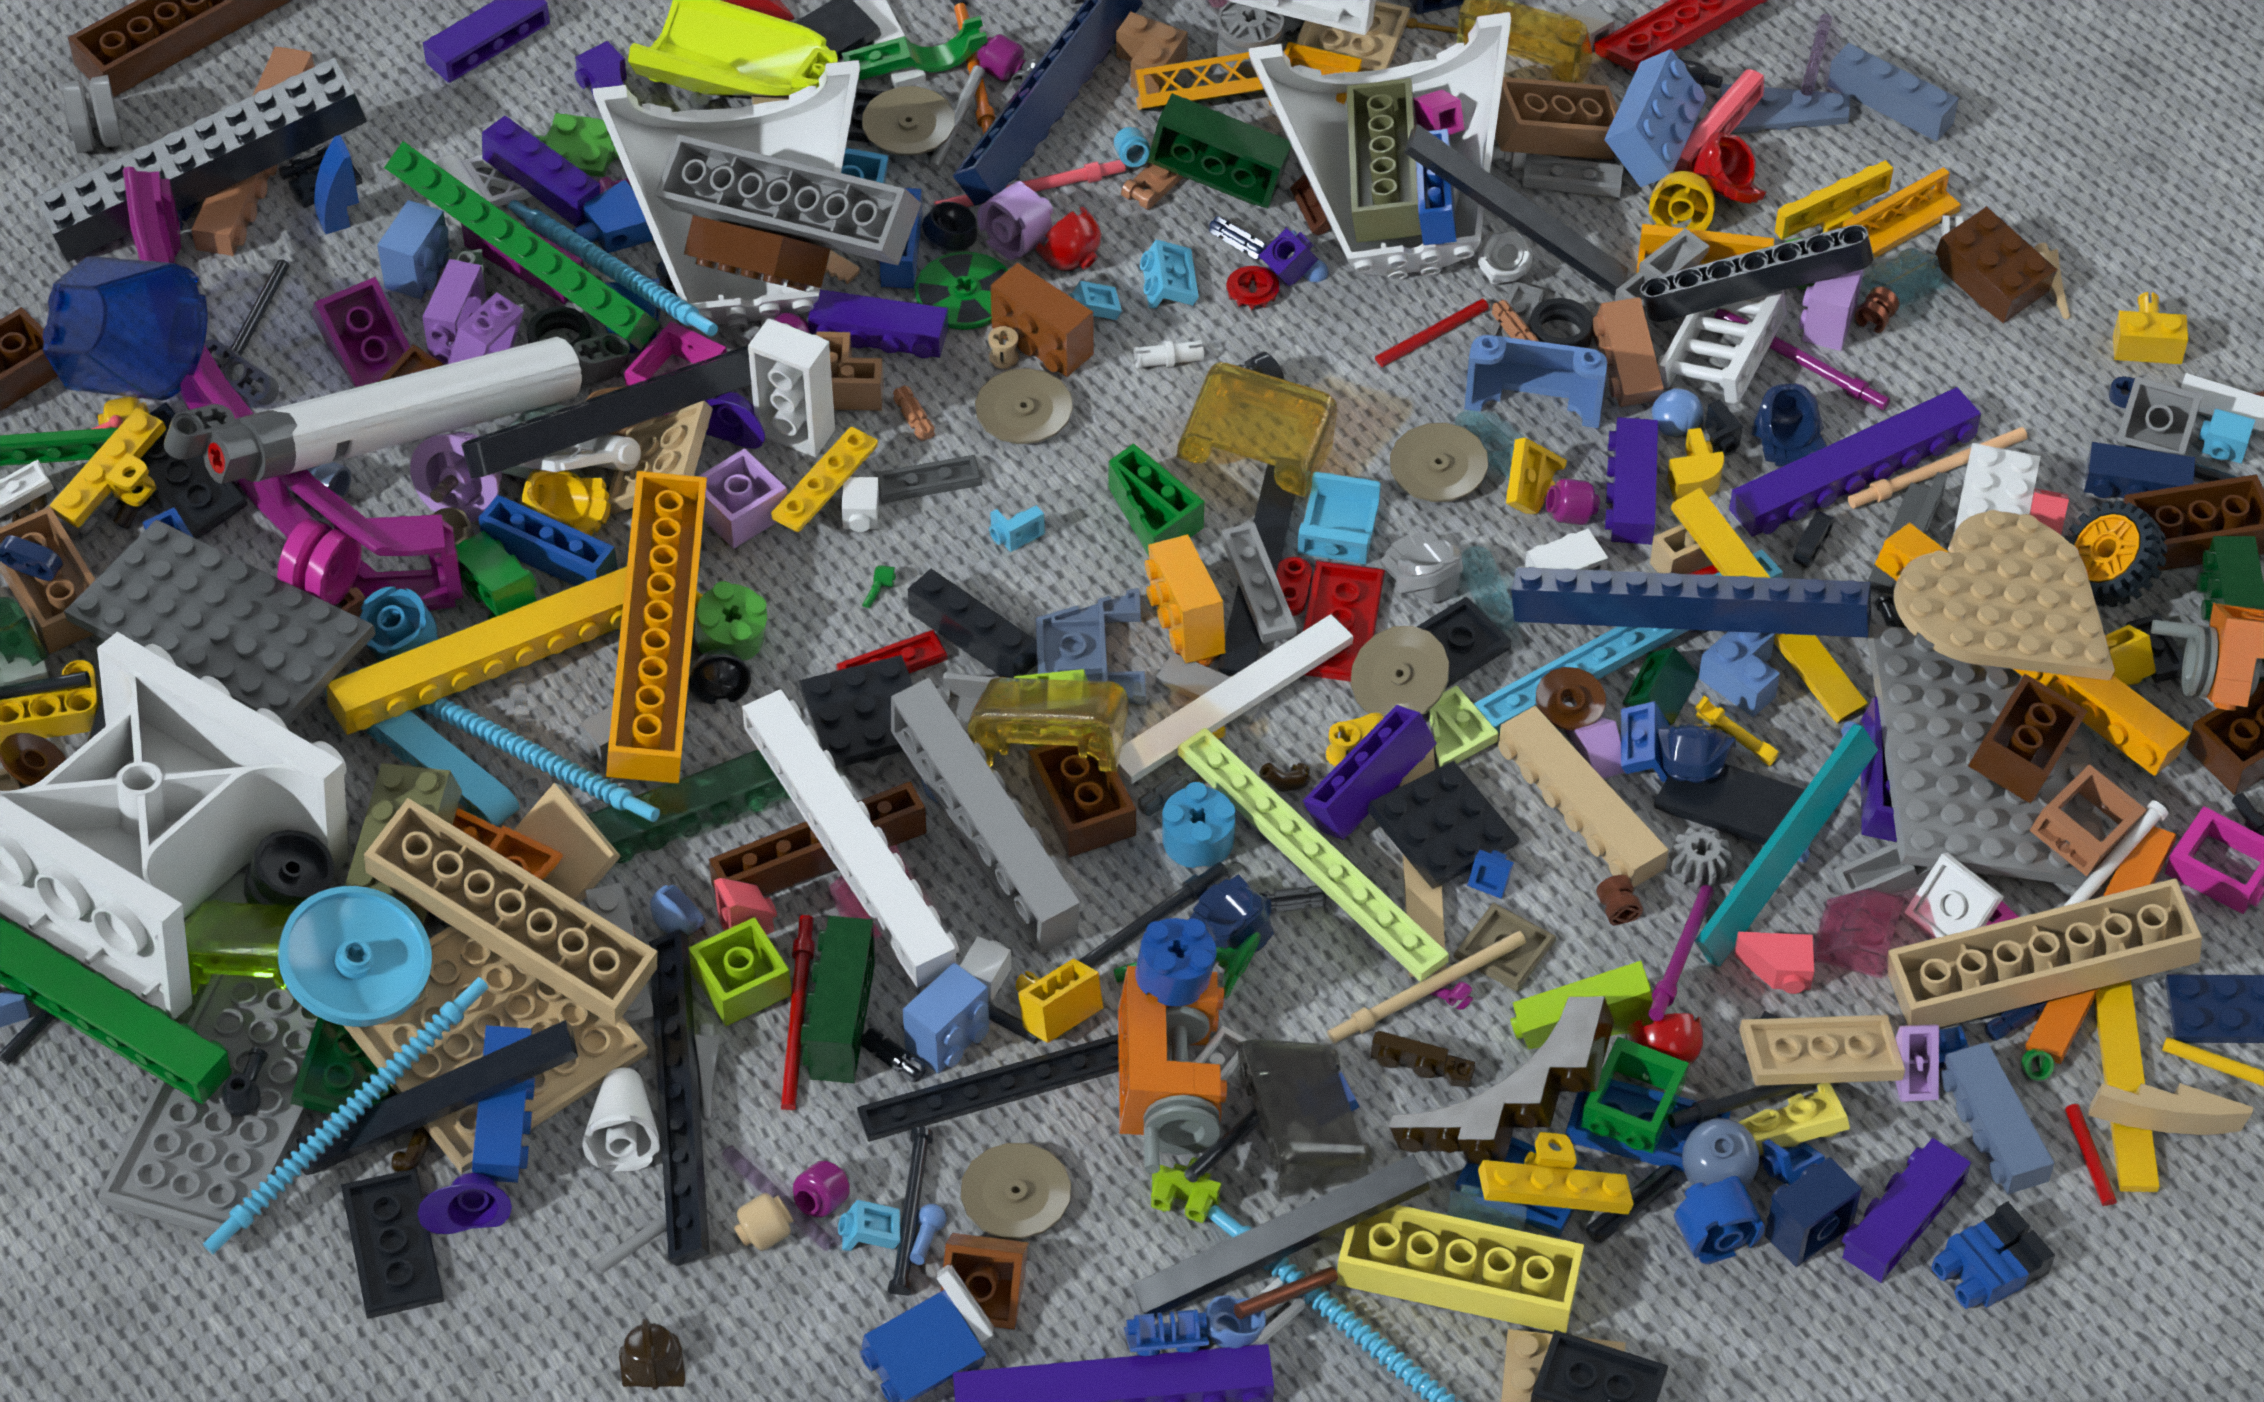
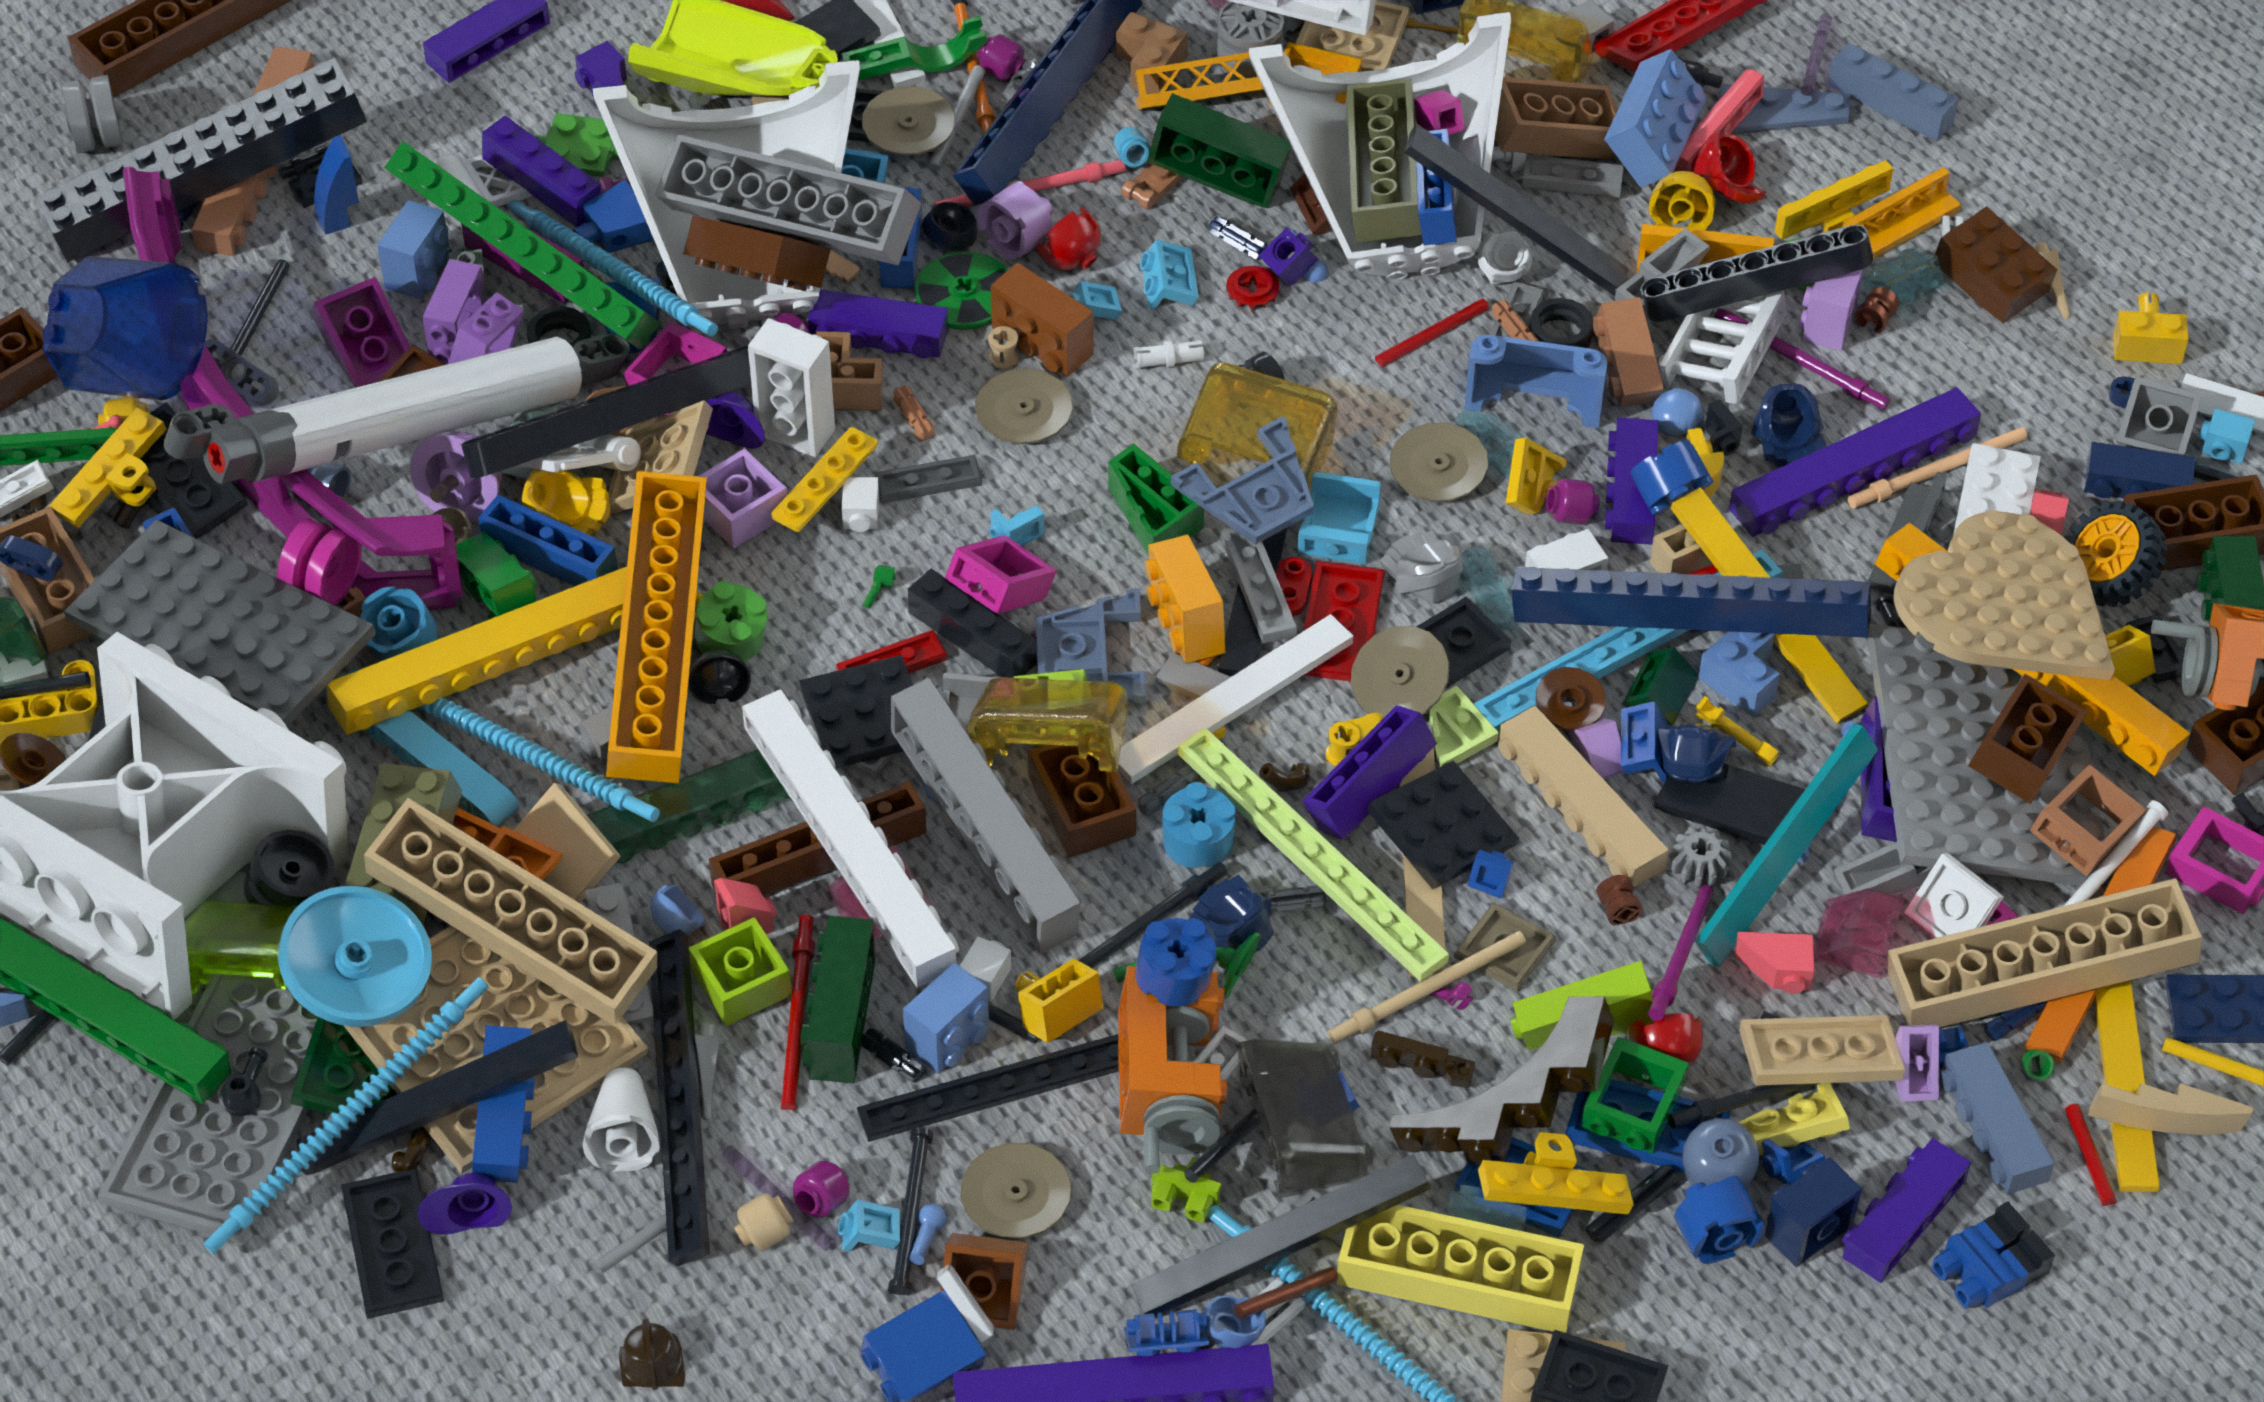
black beam [1793,511,1834,568] -> none
none -> dark pink window [945,535,1057,614]
none -> sand blue wing [1170,416,1314,545]
none -> blue brick [1630,439,1714,516]

